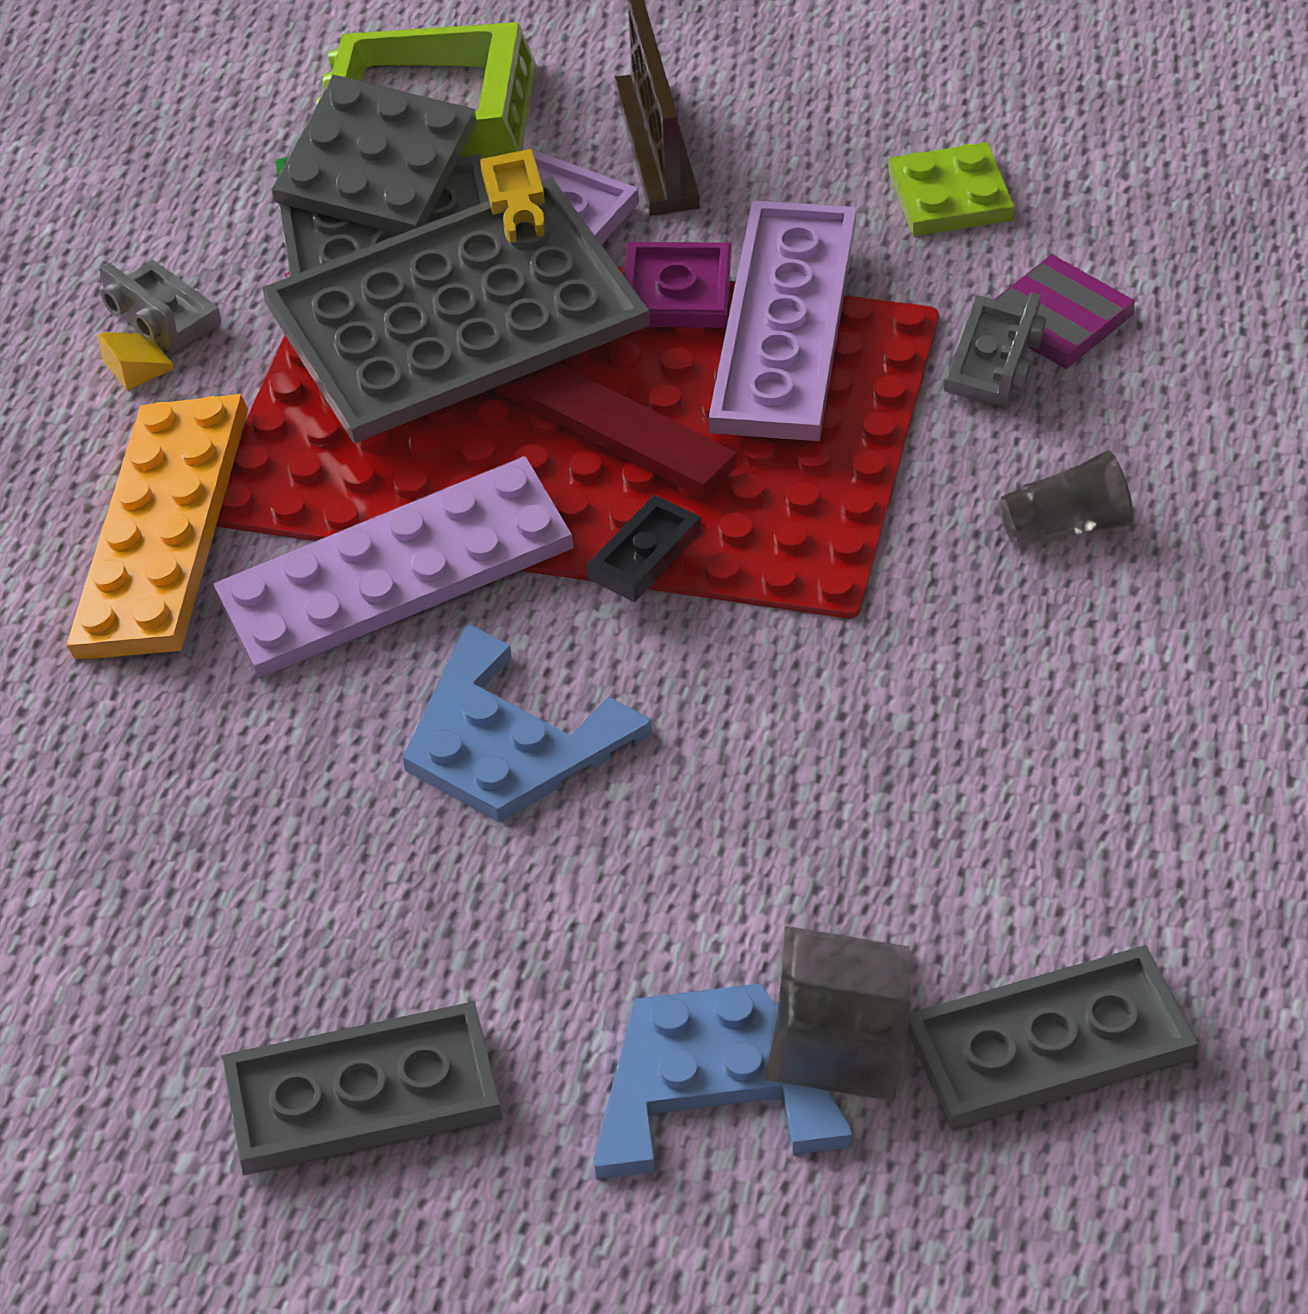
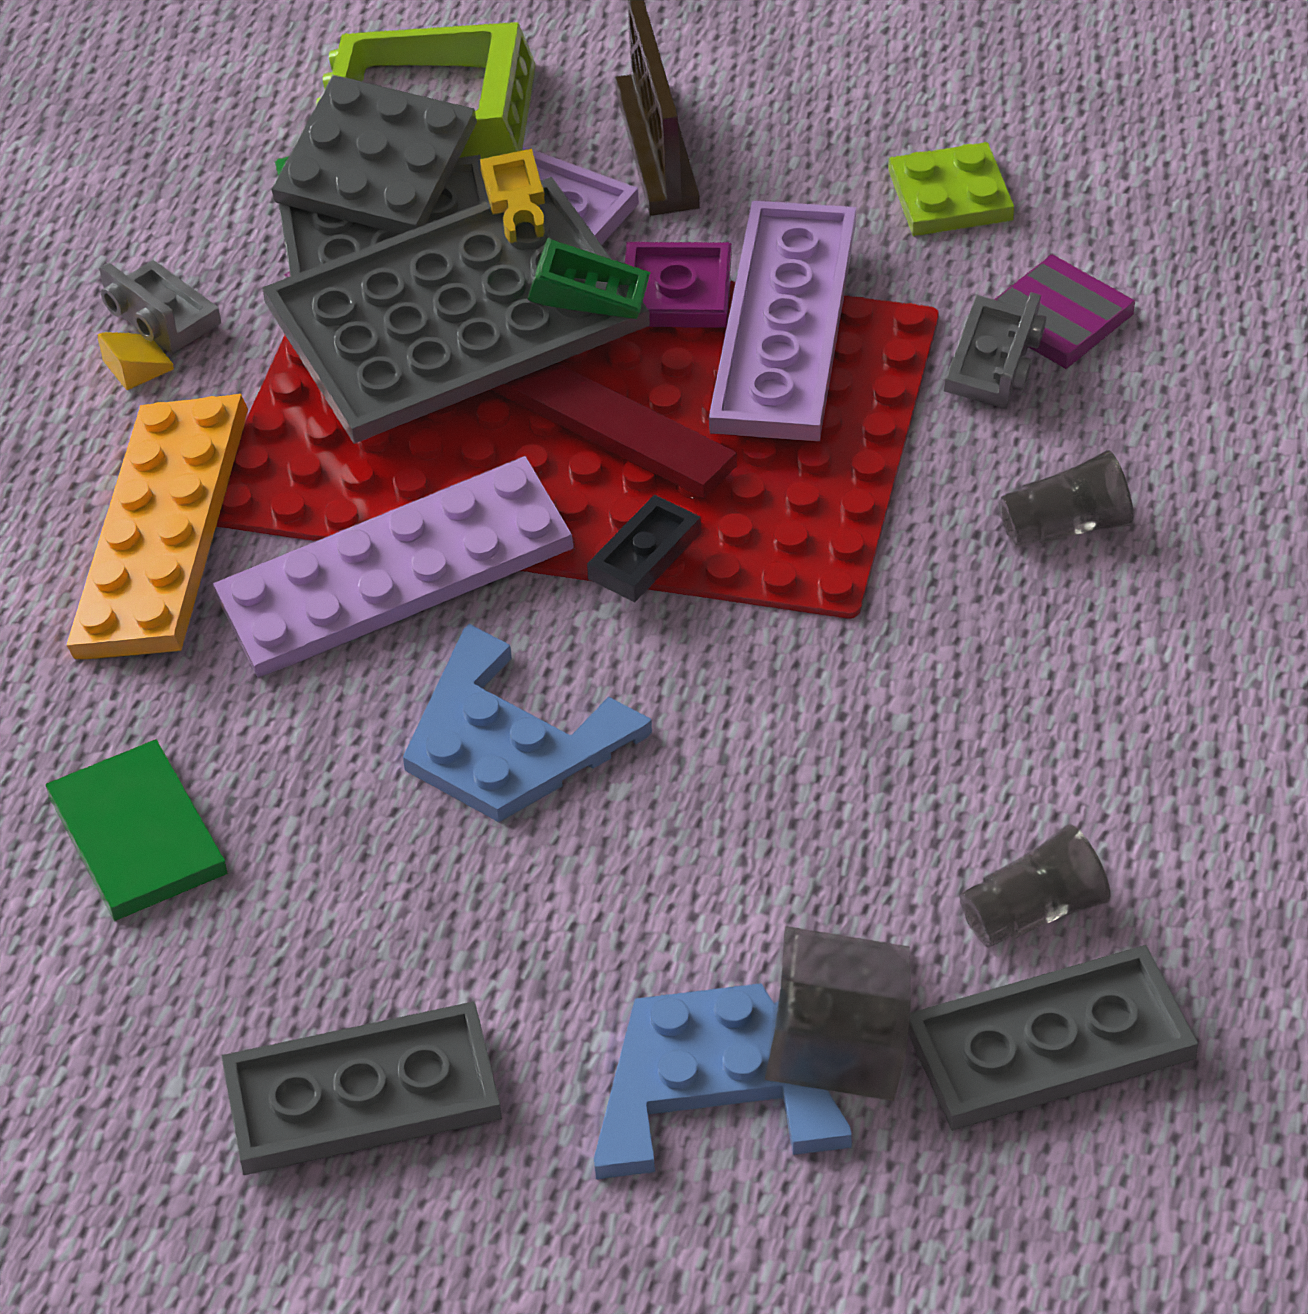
none -> green tile [45,739,228,921]
none -> green slope [527,238,651,319]
none -> clear smoke plant [960,824,1111,947]

